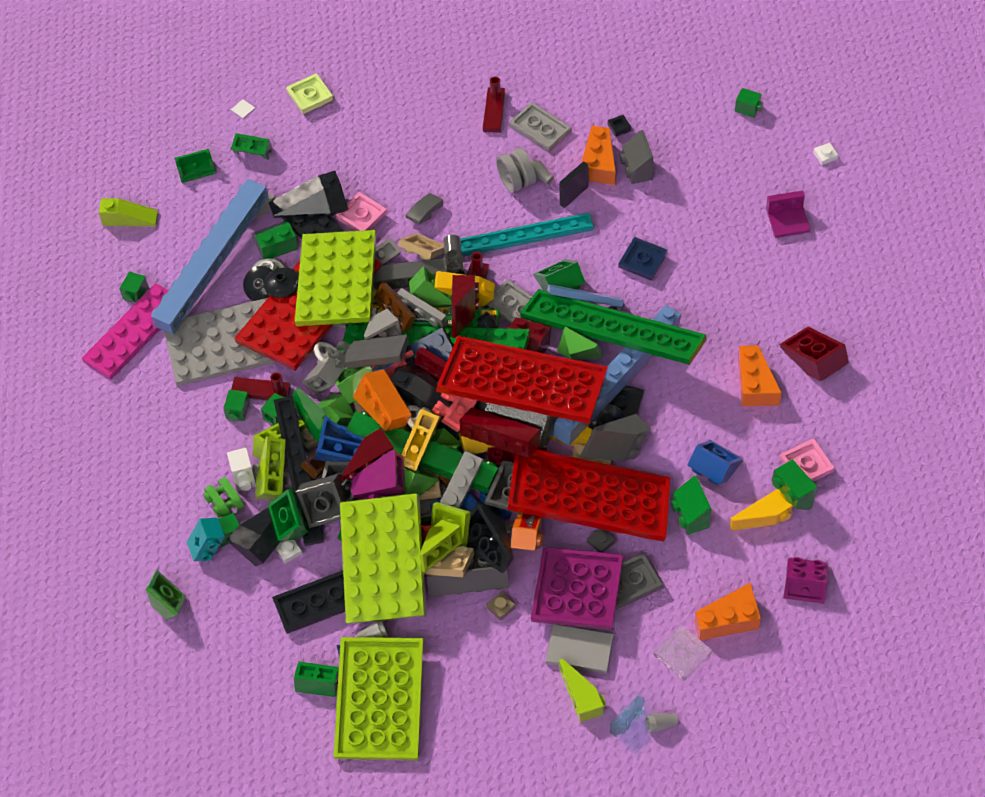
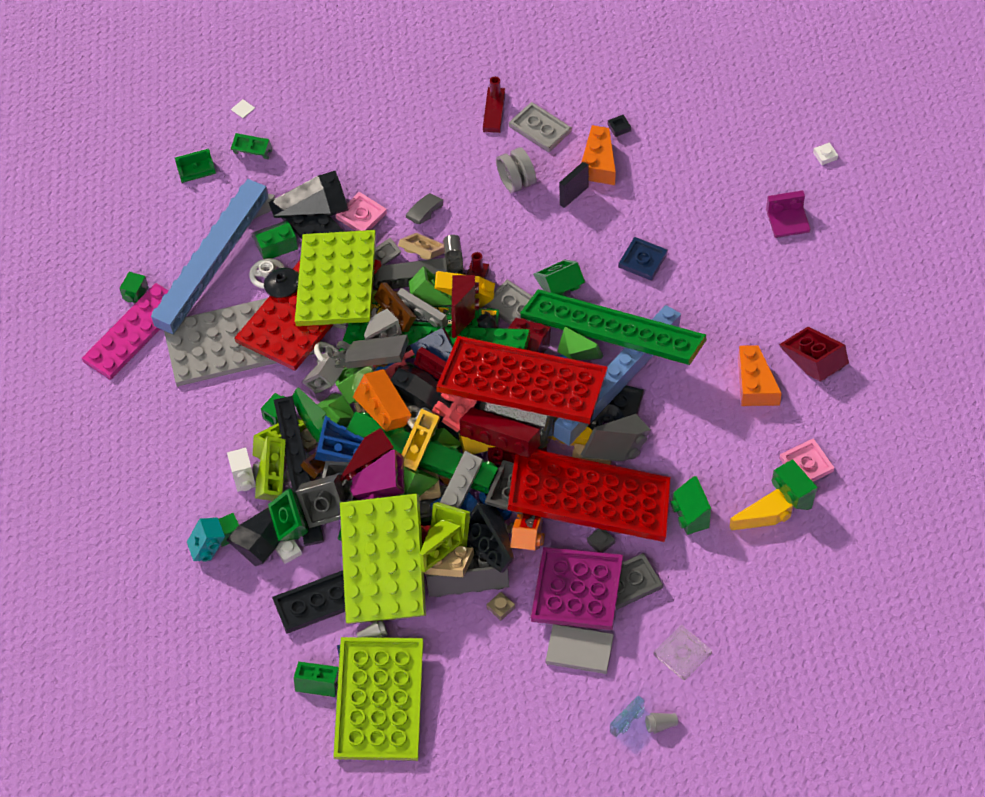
lime slope [99,198,158,227] -> none
bright green slope [146,570,186,620] -> none
bright green brick [203,476,244,518] -> none
green brick [223,389,250,421] -> none
dark red piece [231,372,291,400] -> none
black dish [243,266,273,301] -> none
yellowish green plate [286,73,333,114] -> none
teal tile [460,213,594,257] -> none
light grey cone [532,159,554,185] -> none
medium blue tile [547,284,624,307] -> none
lime slope [559,659,606,722] -> none
dark grey slope [620,130,654,184] -> none
blue slope [687,440,743,485] -> none
orange wedge [694,583,761,641] -> none
green brick [735,88,763,118] -> none
magenta bracket [783,557,828,604] -> none

